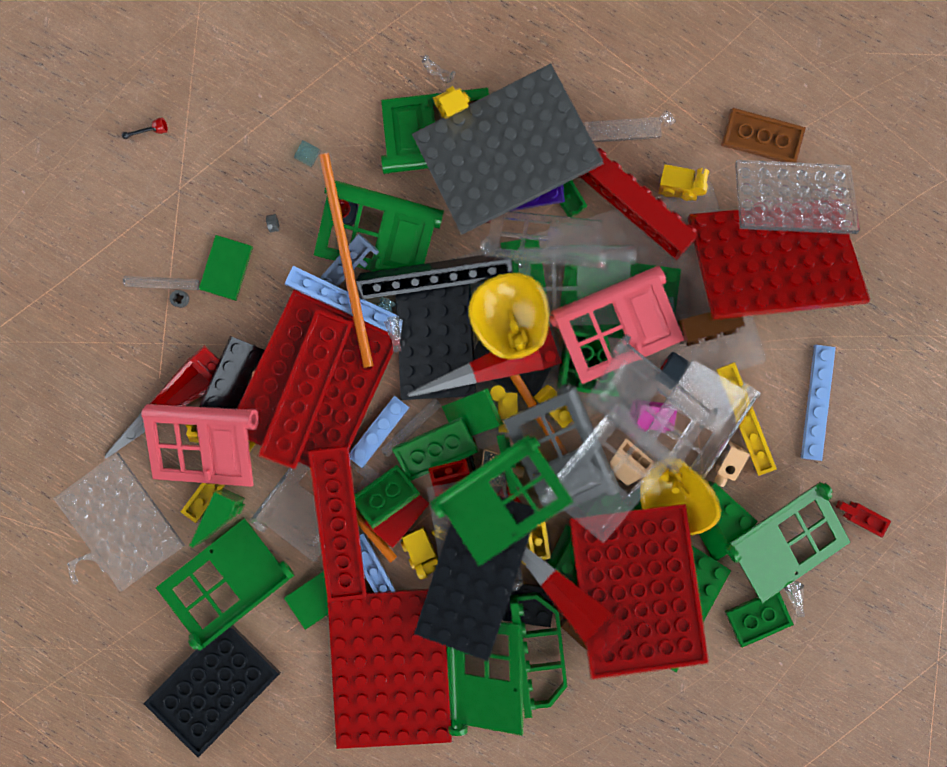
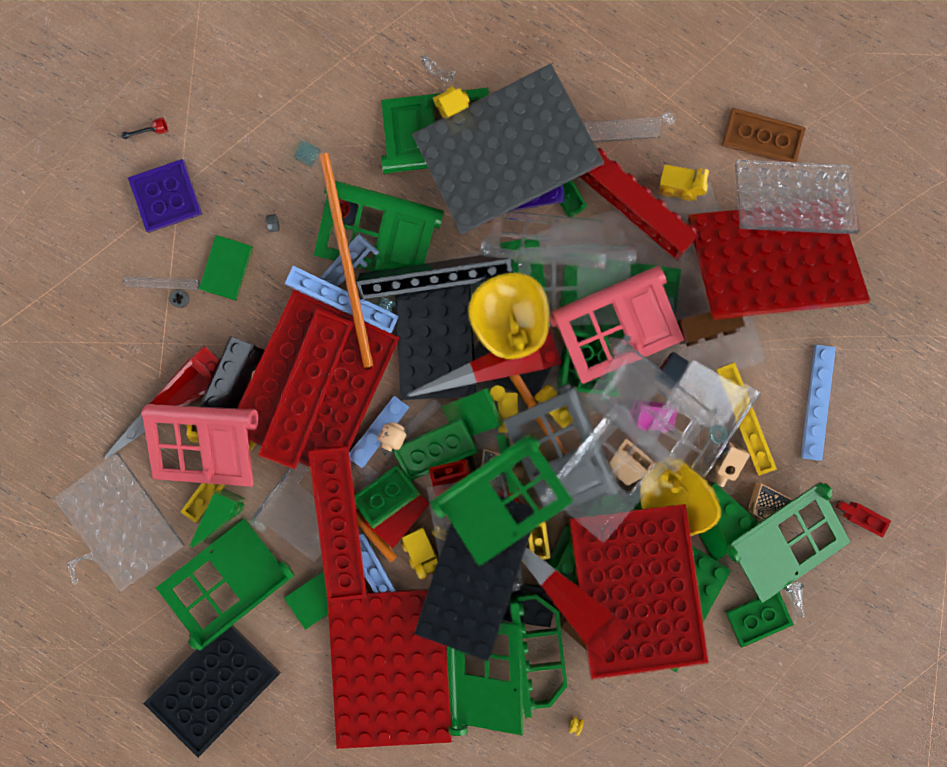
clear cone [384,316,403,352] -> none
none -> dark purple plate [128,159,202,233]
none -> light nougat head [378,422,407,452]
none -> yellow bush [568,716,584,736]
none -> clear light blue bush [708,424,728,444]
none -> torso [747,482,793,525]

